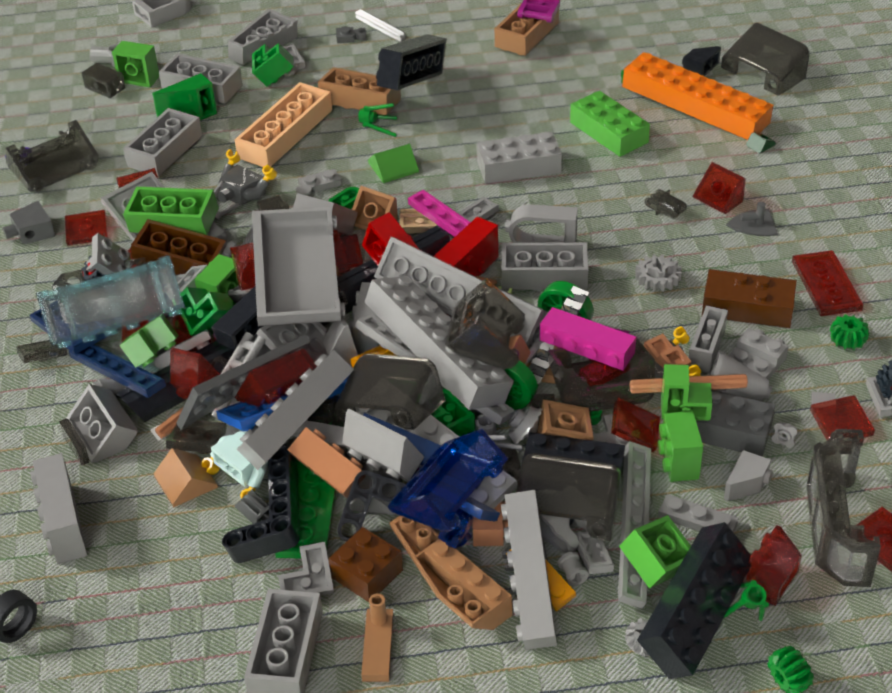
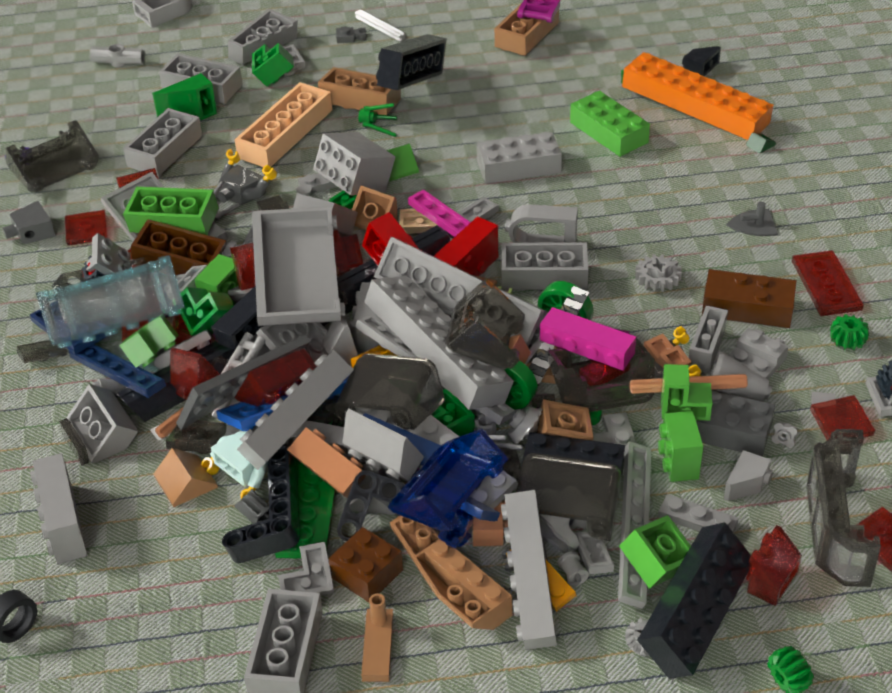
clear smoke brick [81,63,125,99] -> none
bright green brick [112,41,160,87] -> none
clear red tile [611,398,660,453] -> none
clear smoke arm [645,189,687,219] -> none
clear red slope [692,162,746,215] -> none
clear smoke windscreen [721,22,809,96] -> none
green plant [723,580,769,621] -> none
none -> light grey container [313,132,395,195]

